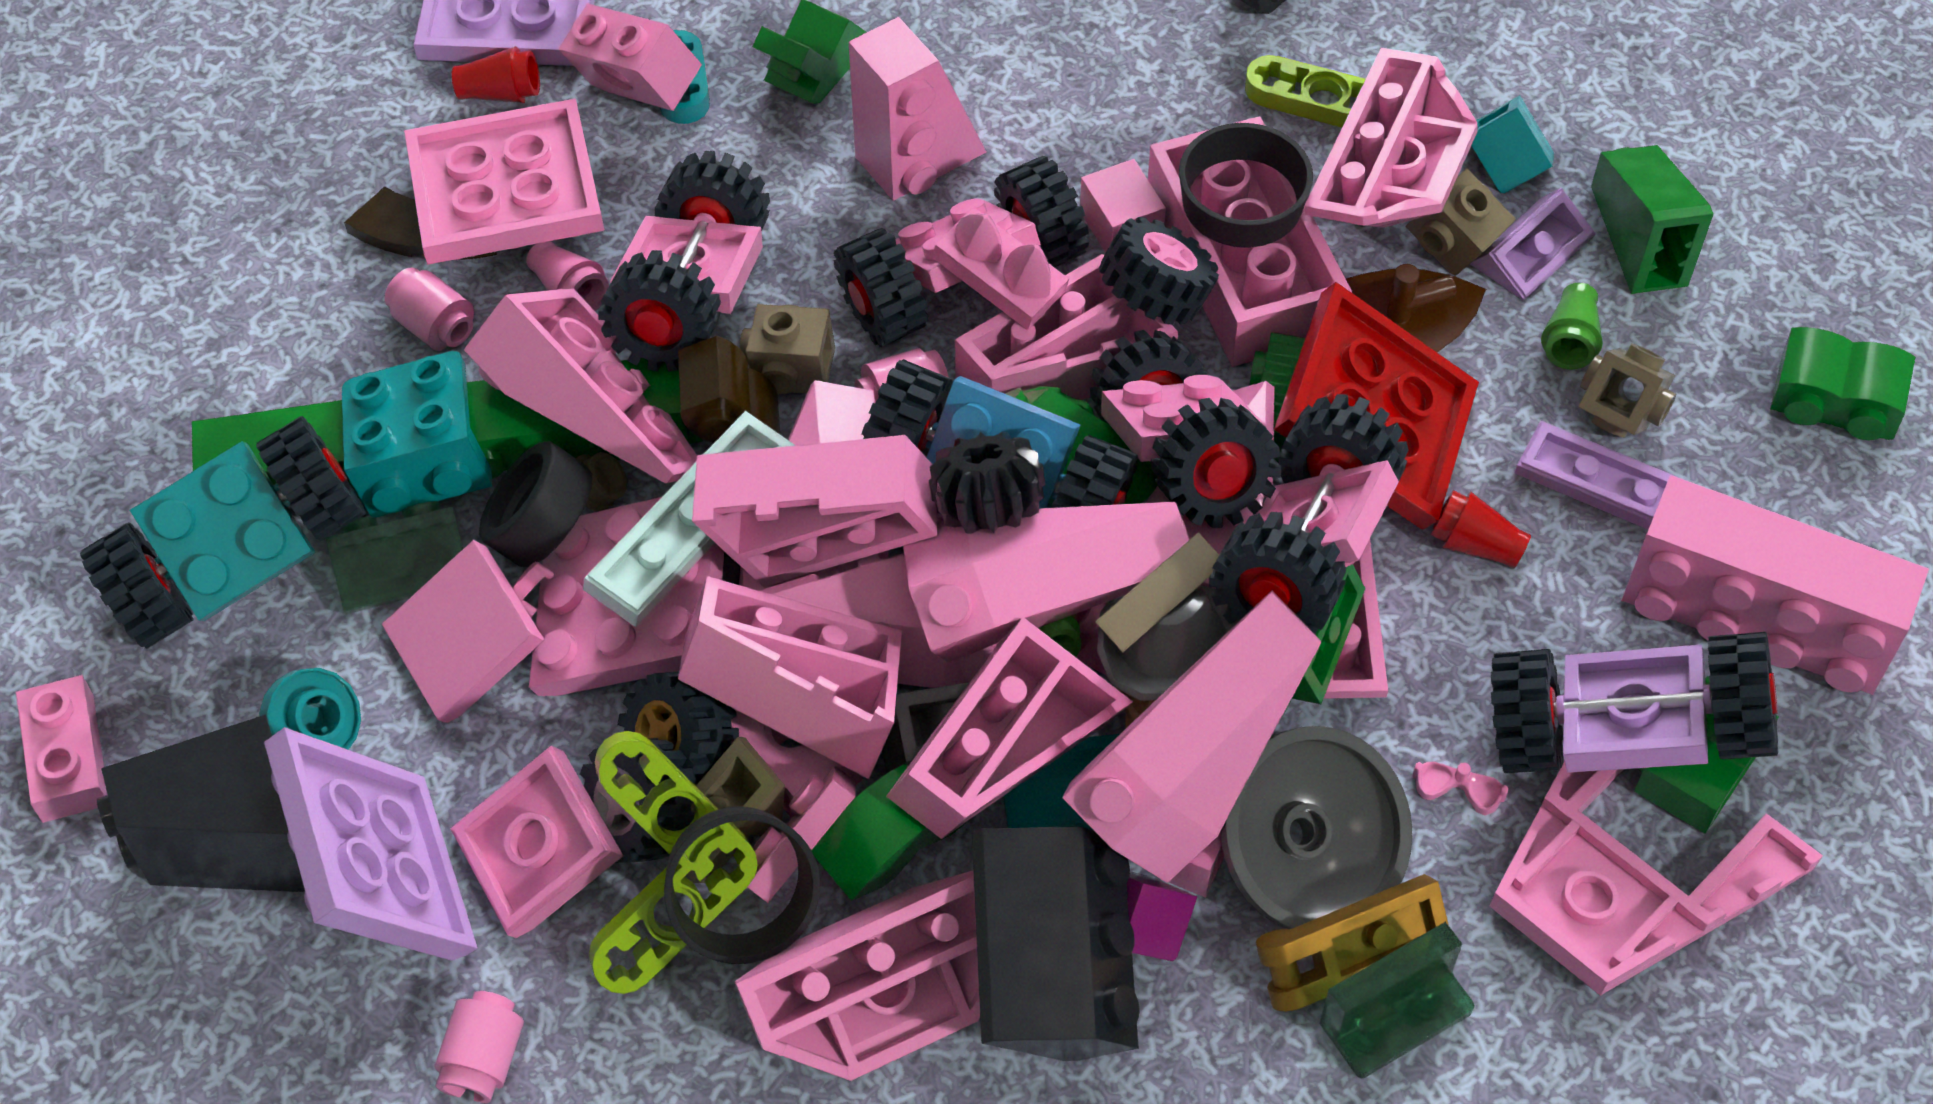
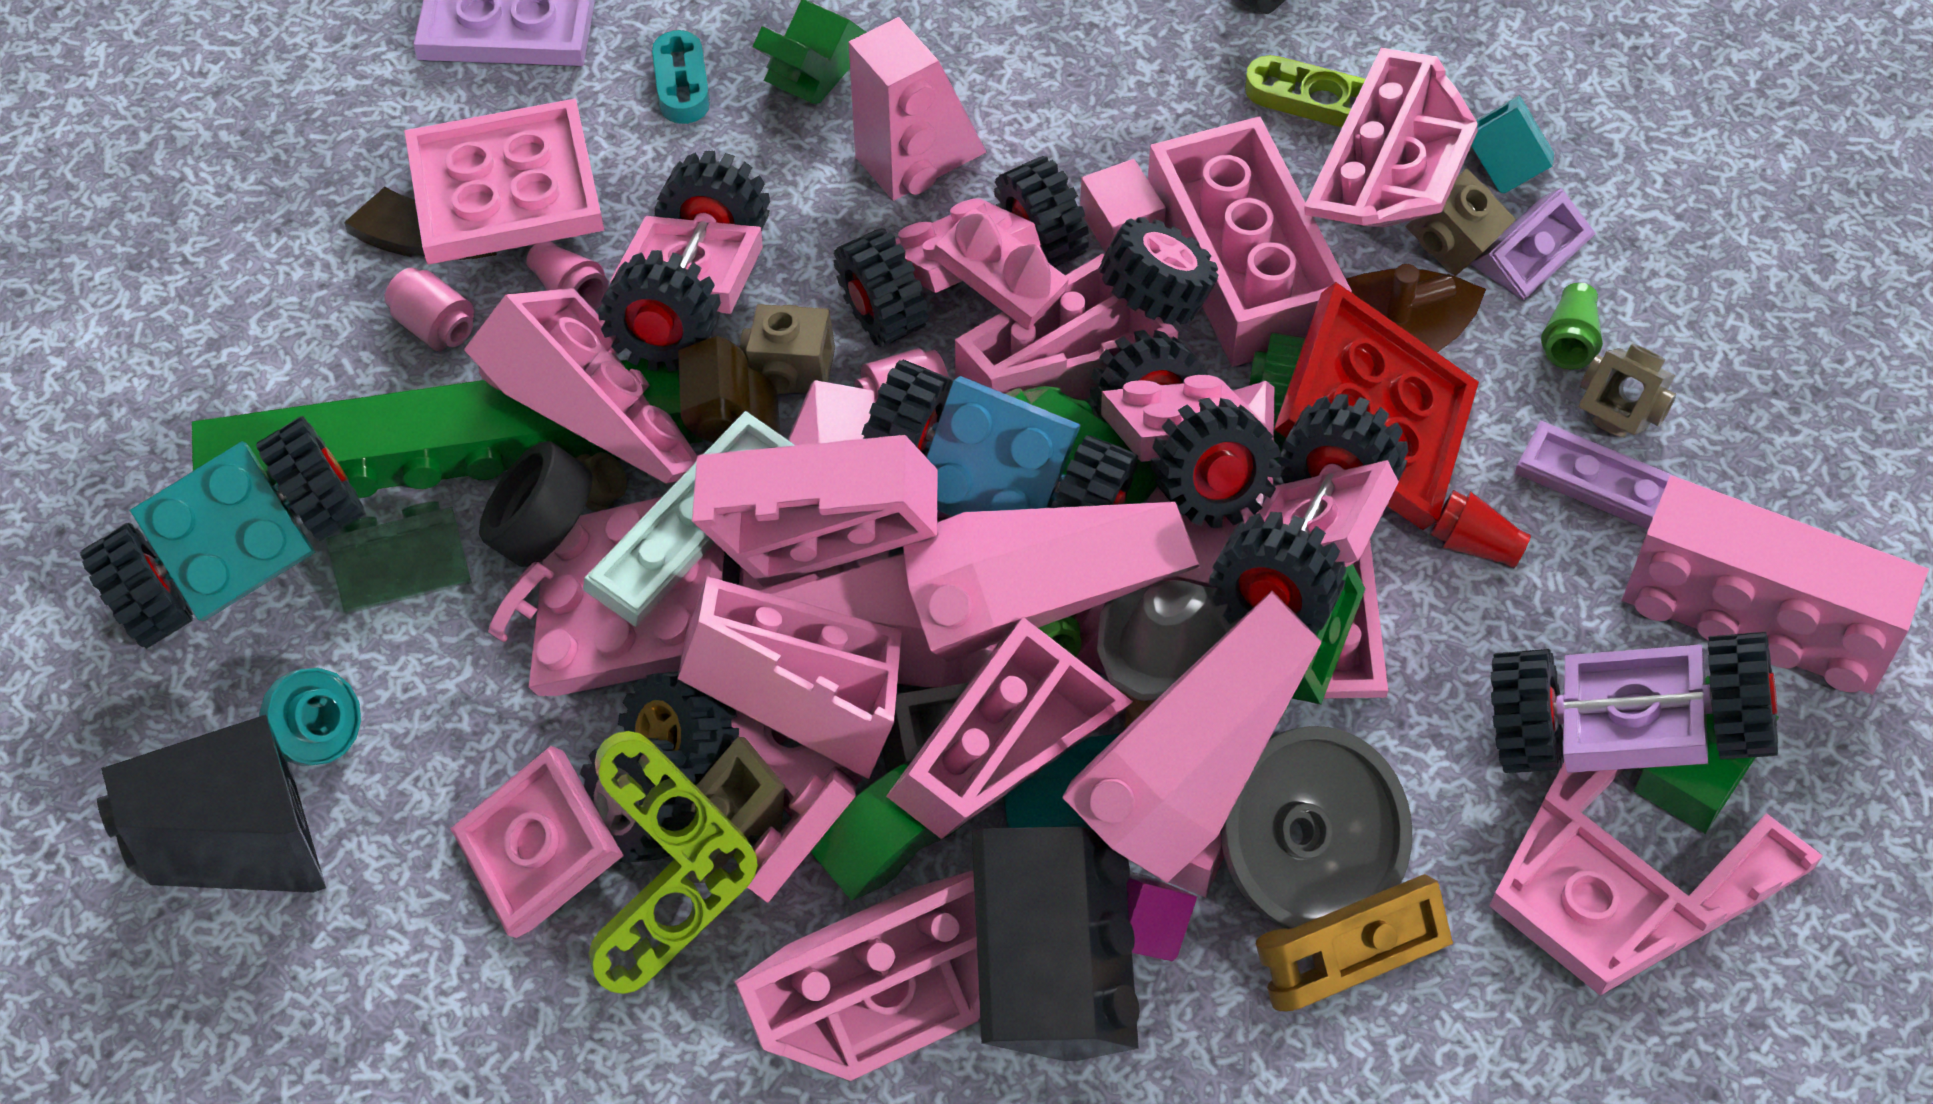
bright pink piece [16,675,108,823] -> none
lavender plate [264,727,478,961] -> none
teal bracket [342,351,493,519] -> none
bright pink tile [382,540,544,723] -> none
bright pink brick [434,991,524,1104] -> none
red cone [452,46,540,103] -> none
bright pink brick [558,3,702,111] -> none
black tyre [664,806,820,964] -> none
black gear [929,431,1046,534] -> none
dark tan piece [1095,532,1219,652] -> none
black tyre [1179,123,1313,248] -> none
clear green bracket [1319,921,1475,1078] -> none
bright pink piece [1412,761,1509,815] -> none
green slope [1591,145,1714,294] -> none
green brick [1770,327,1916,441] -> none

